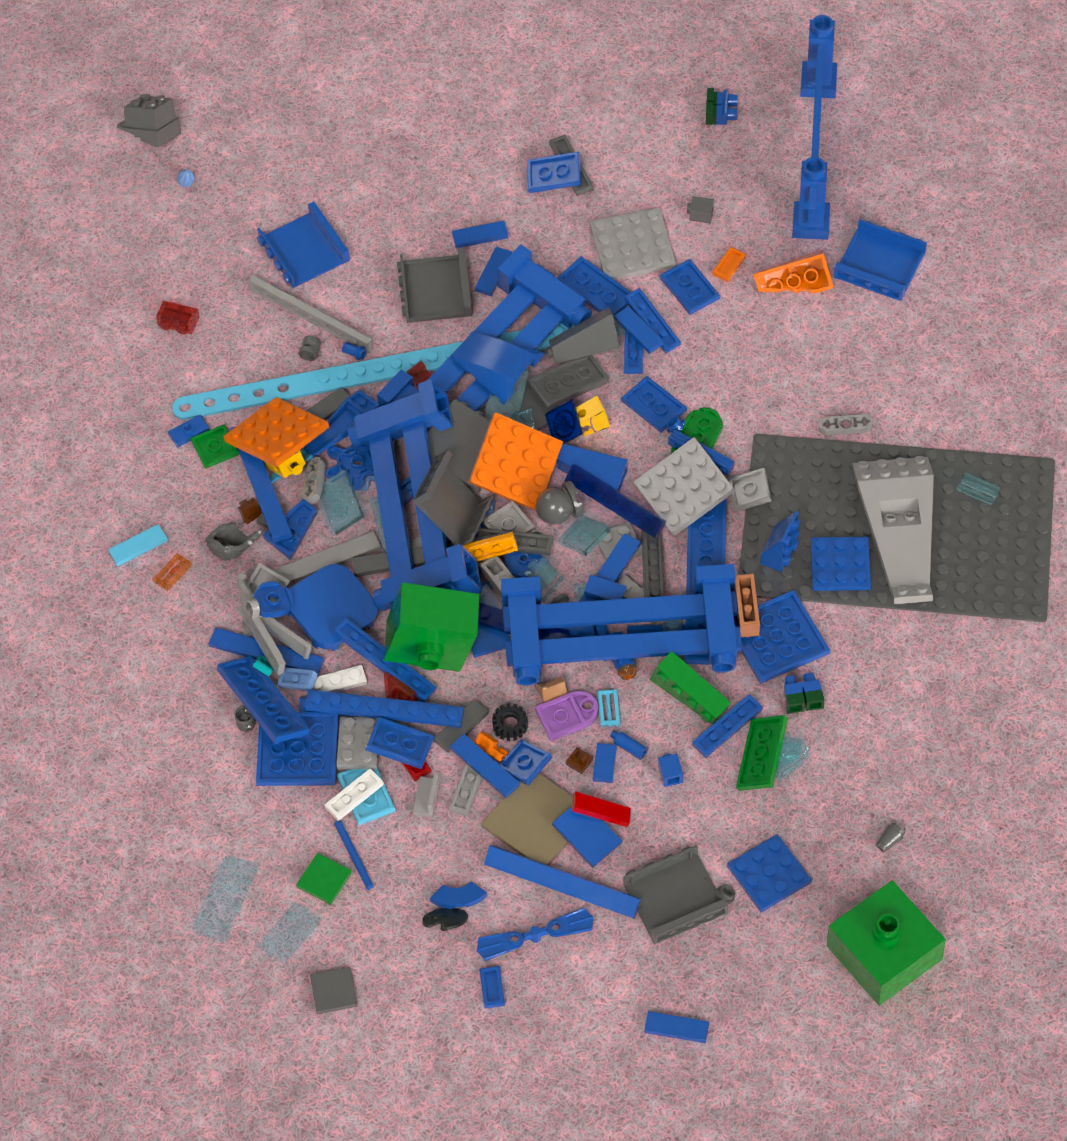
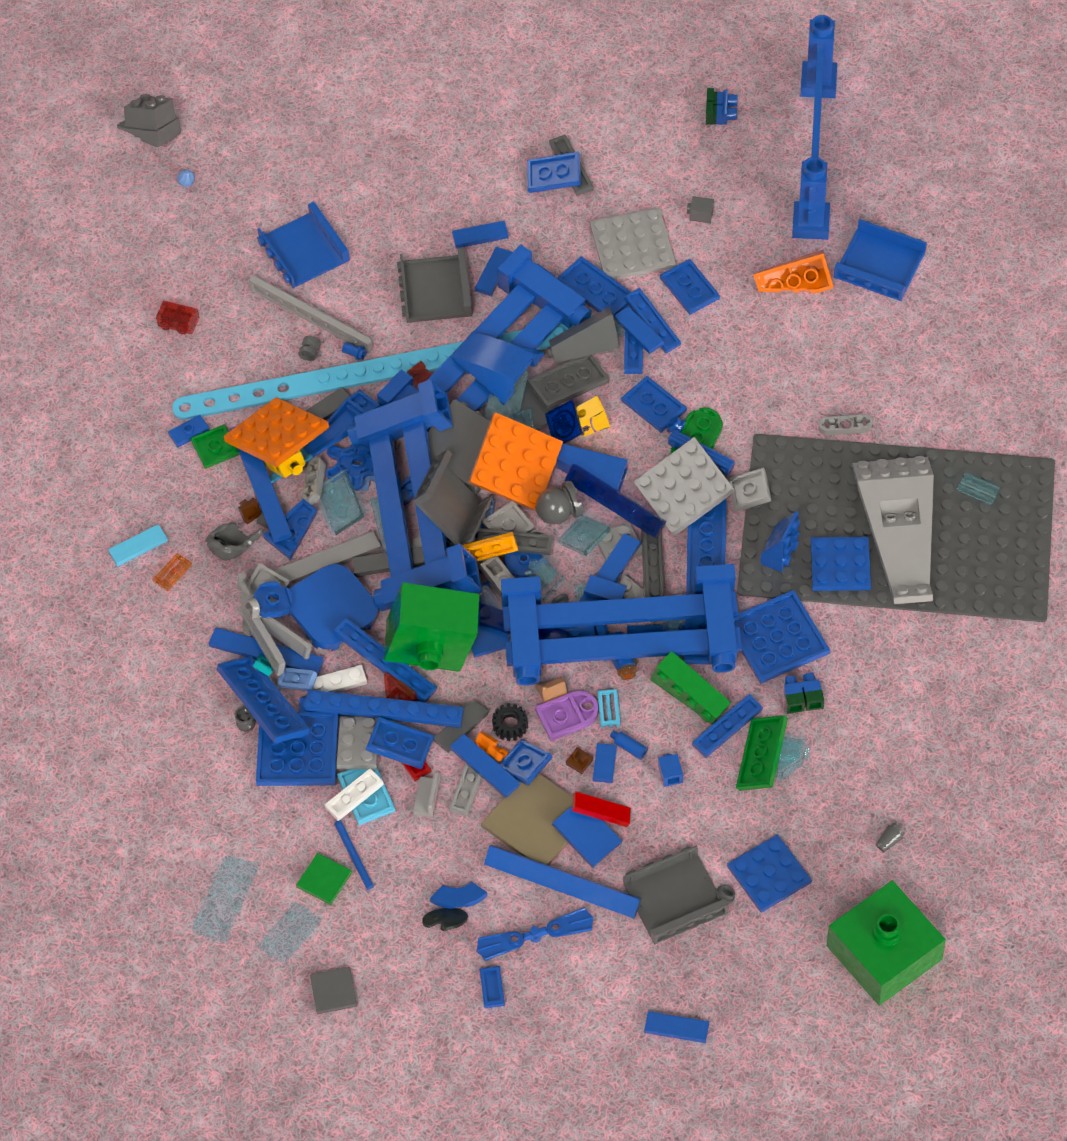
orange tile [712,246,746,282] -> none
nougat brick [734,574,760,637] -> none

